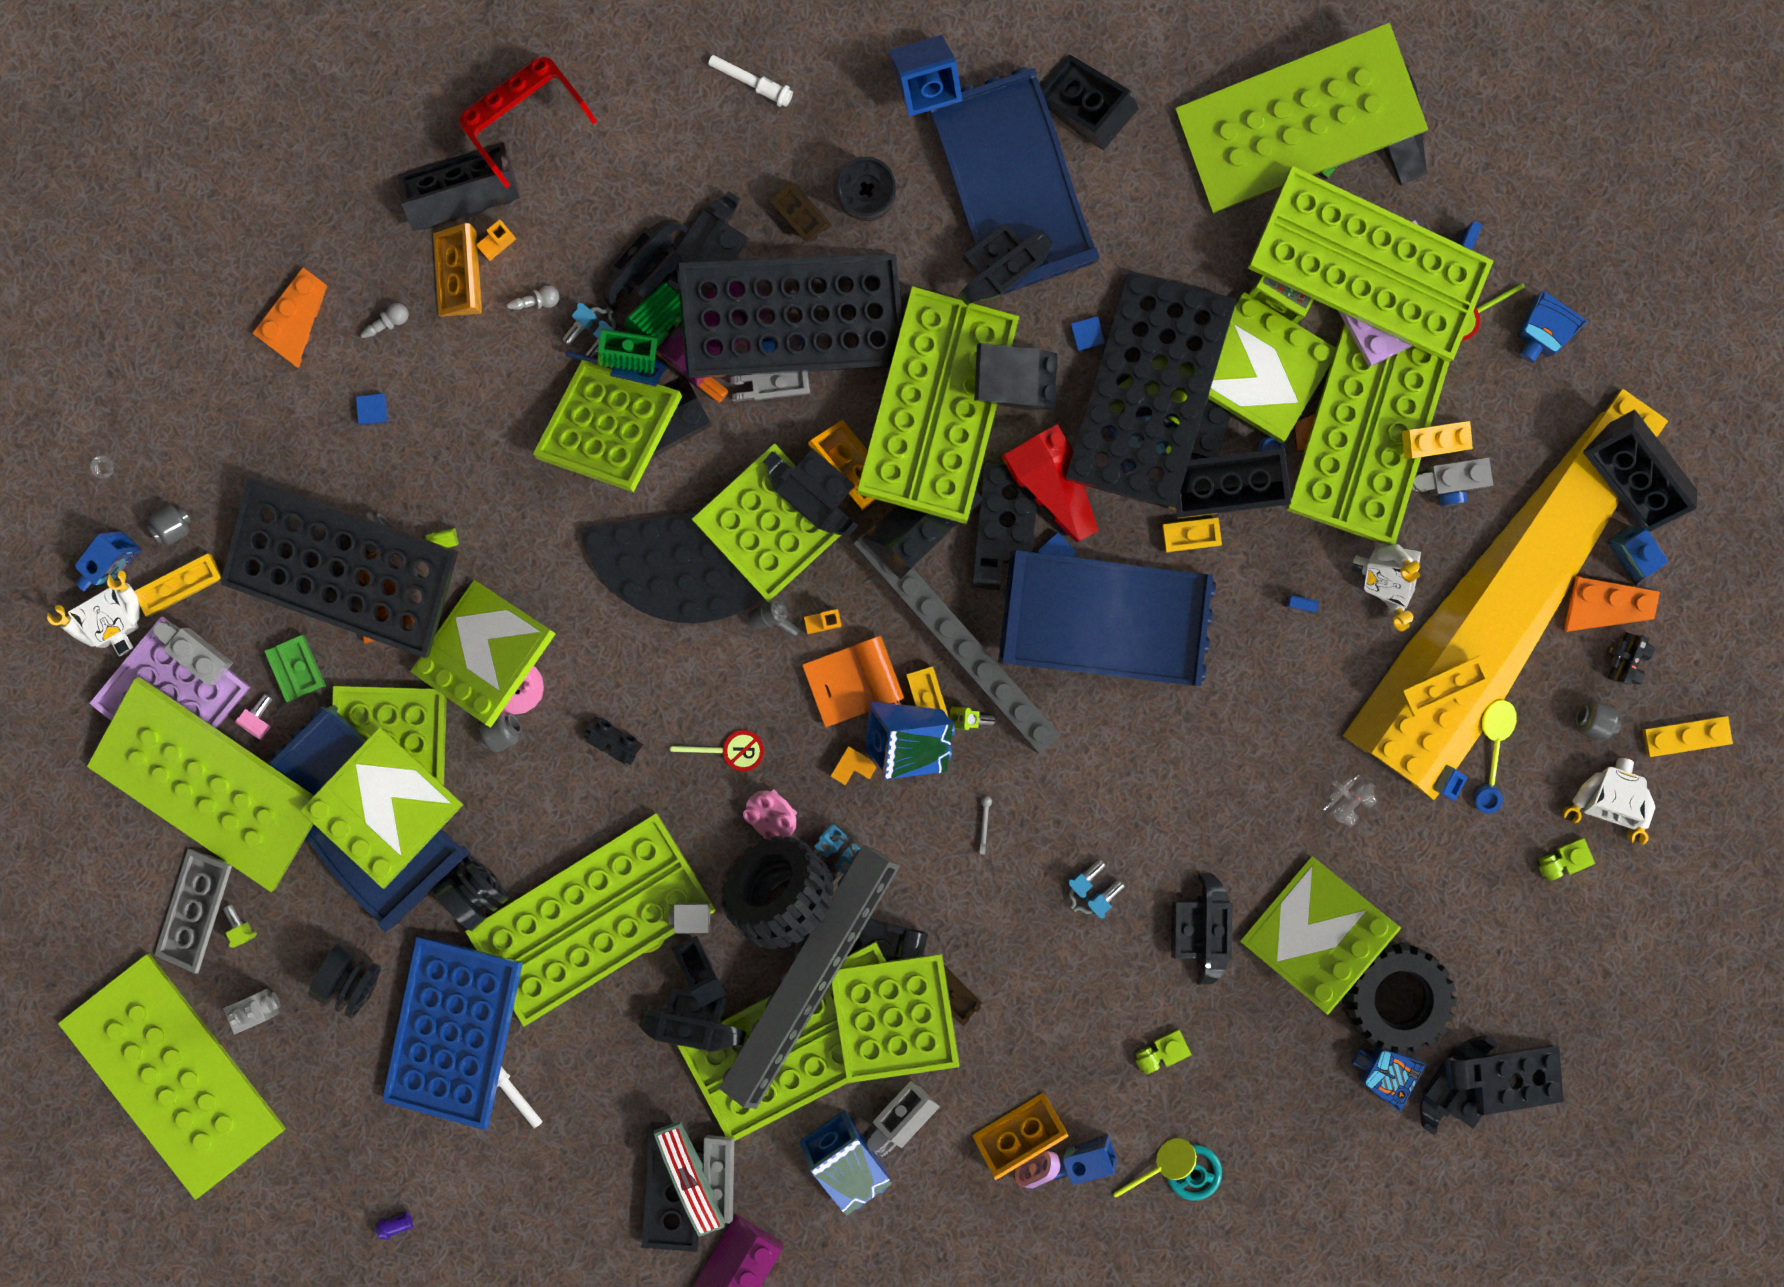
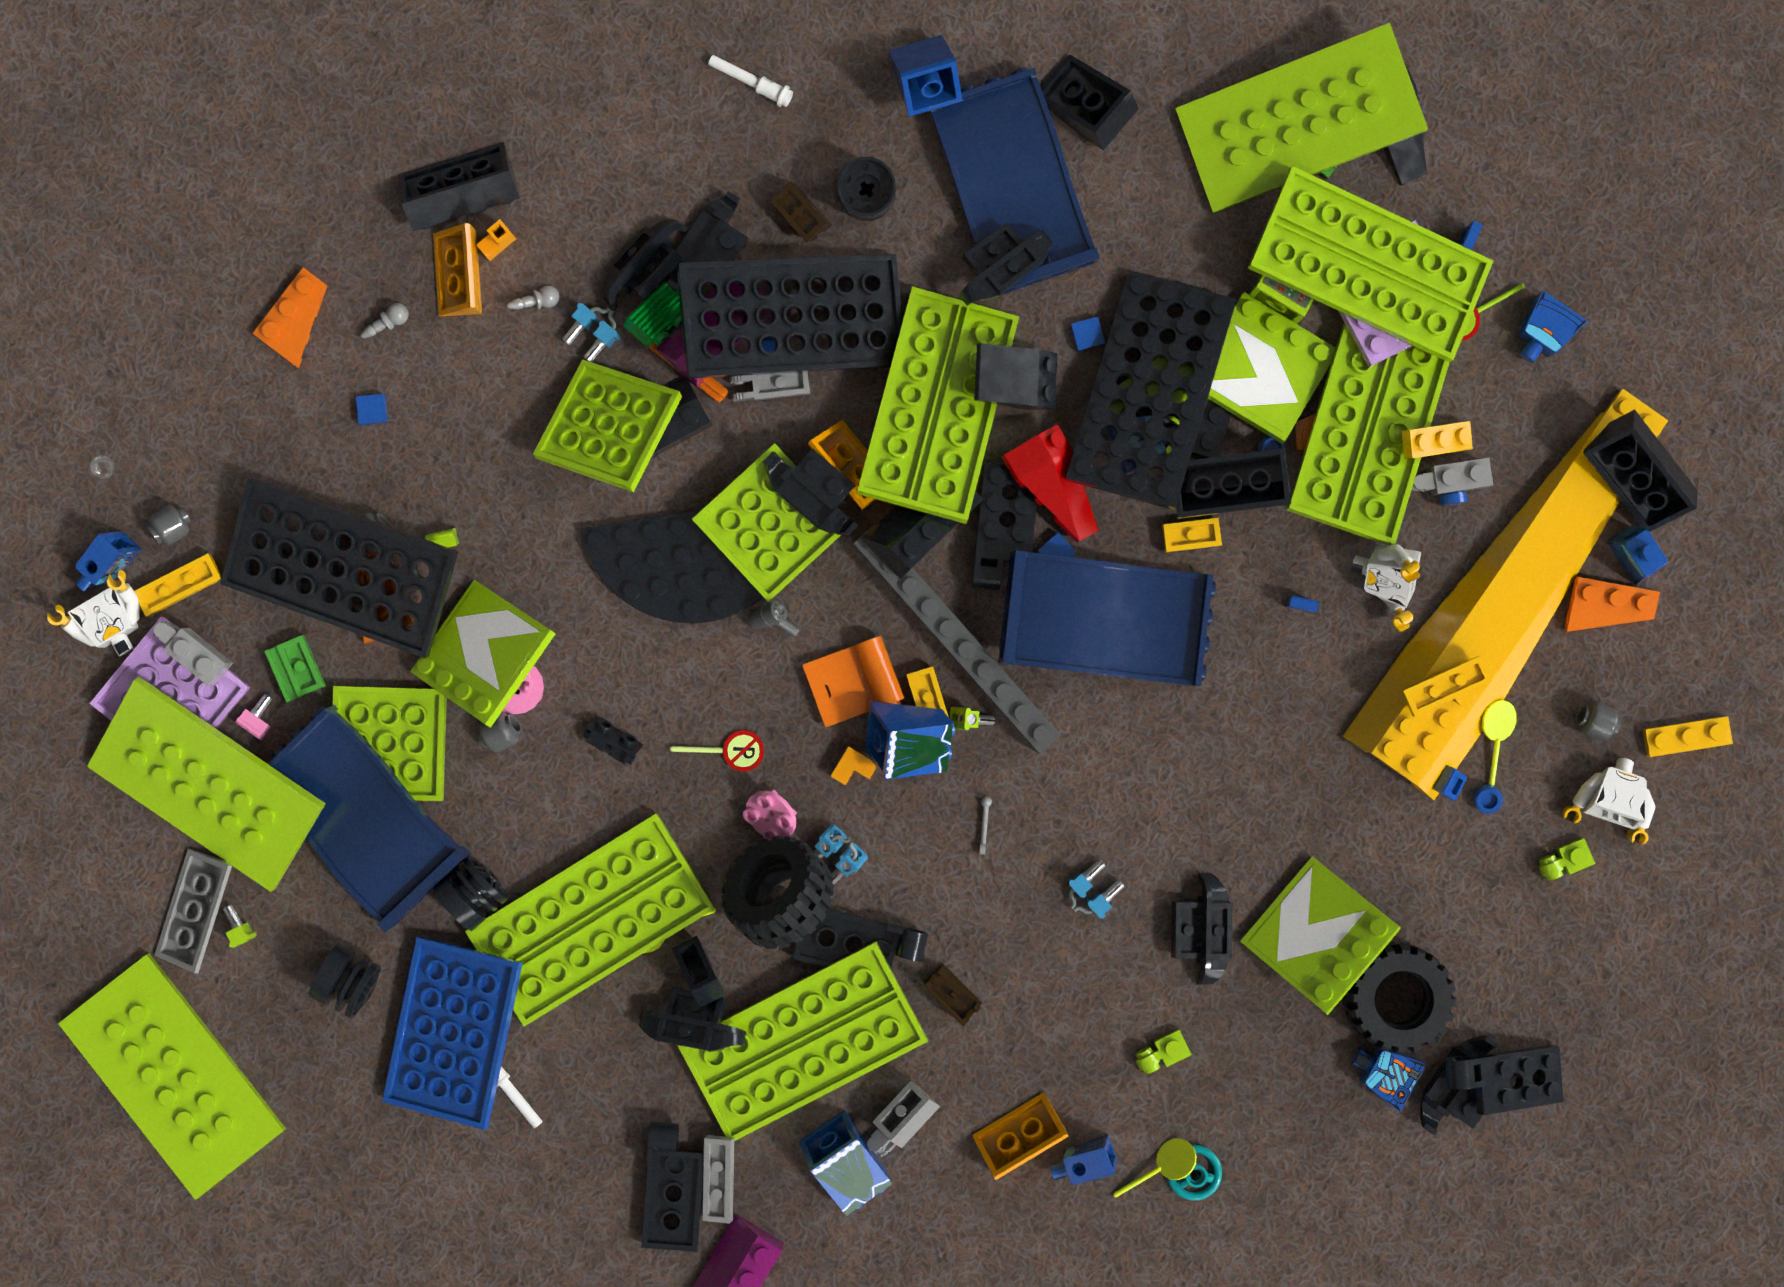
light grey hinge [223,988,281,1035] -> none
lime plate [300,727,464,889] -> none
dark purple pin [375,1211,414,1240] -> none
red windscreen [458,55,598,188] -> none
piece [565,351,669,387] -> none
green brick [598,329,658,375] -> none
slope [654,1121,725,1237] -> none
light grey brick [669,902,710,933] -> none
dark grey brick [719,845,900,1109] -> none
light orange piece [804,609,842,634] -> none
lime plate [832,953,960,1083] -> none
plate [1015,1151,1060,1188] -> none
clear hips [1323,774,1378,827] -> none
black hips [1606,632,1655,685] -> none

